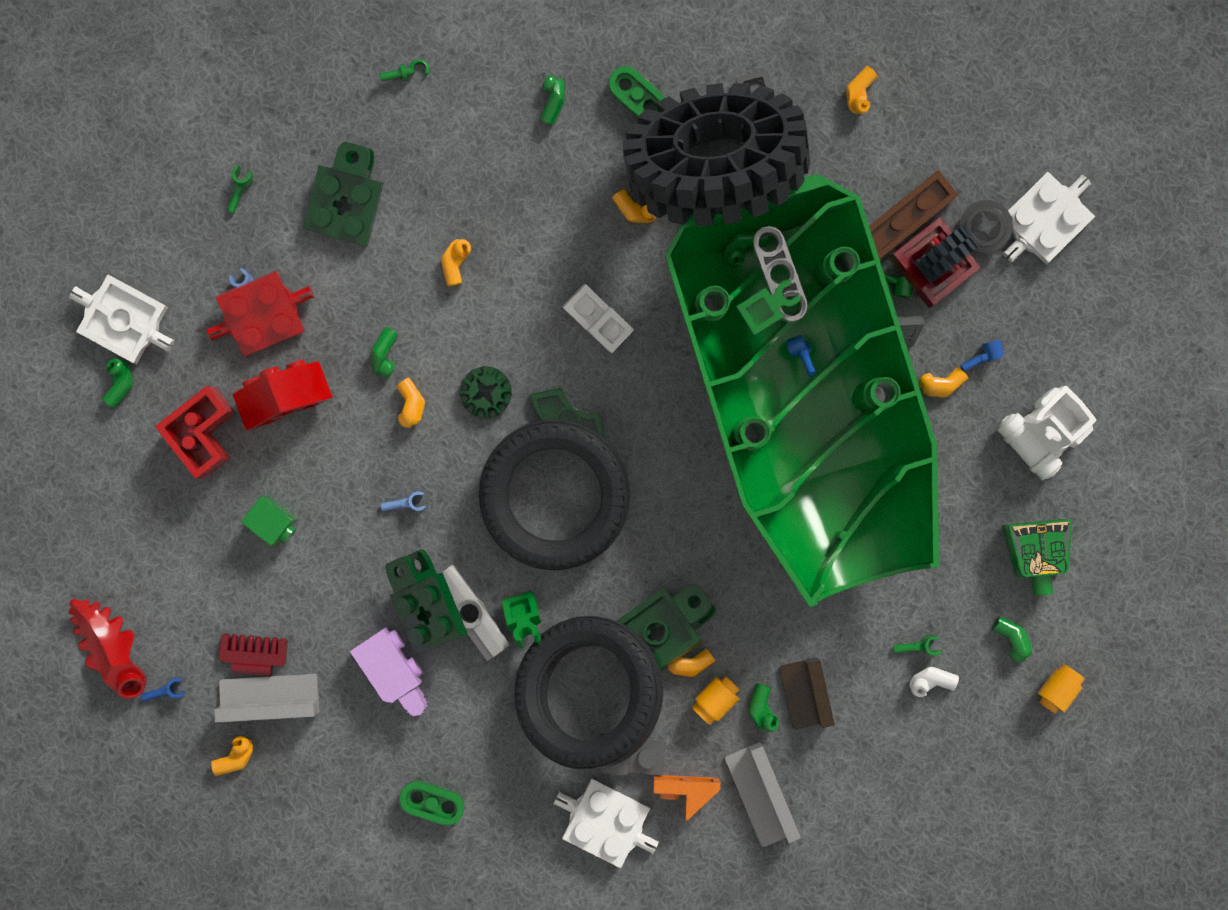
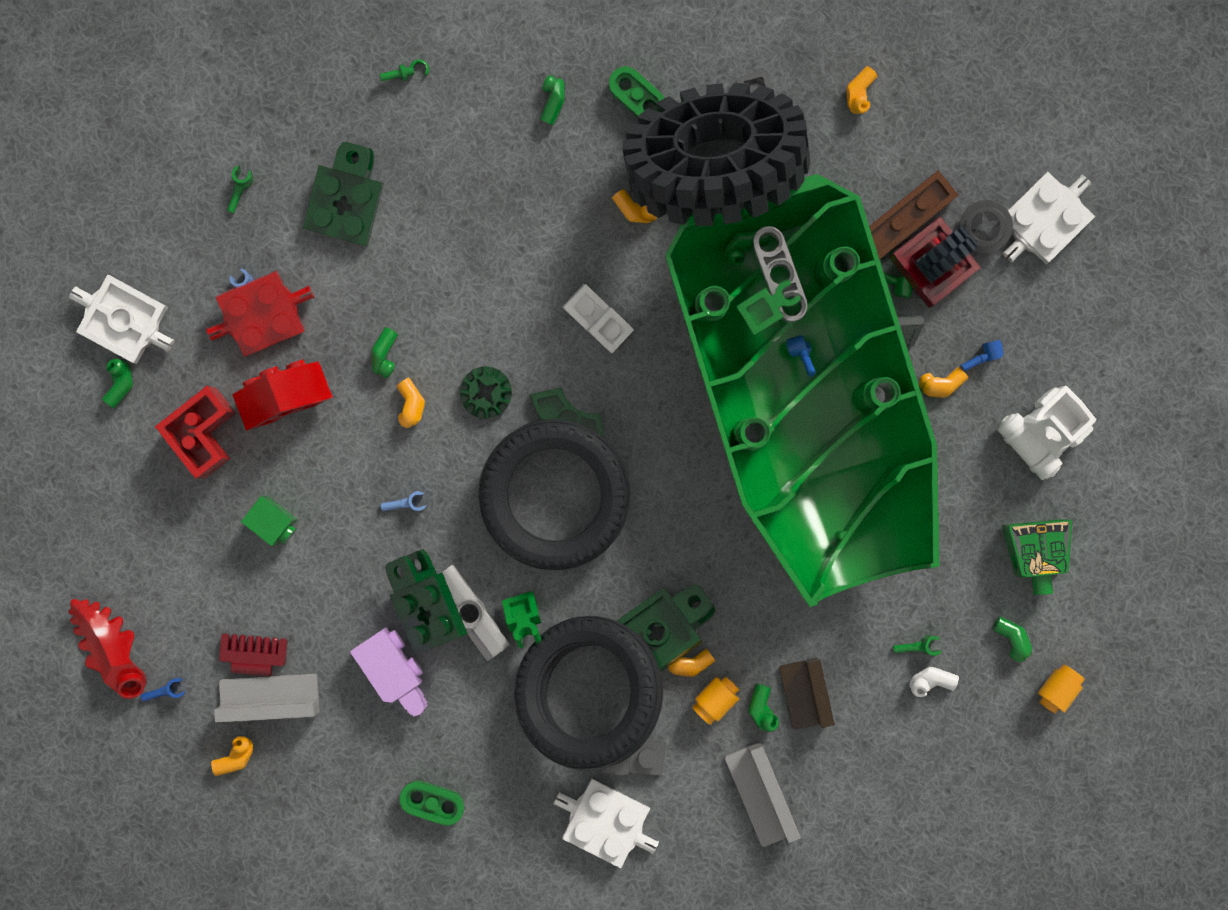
light orange arm [441,239,471,287] -> none
orange slope [653,775,721,821] -> none

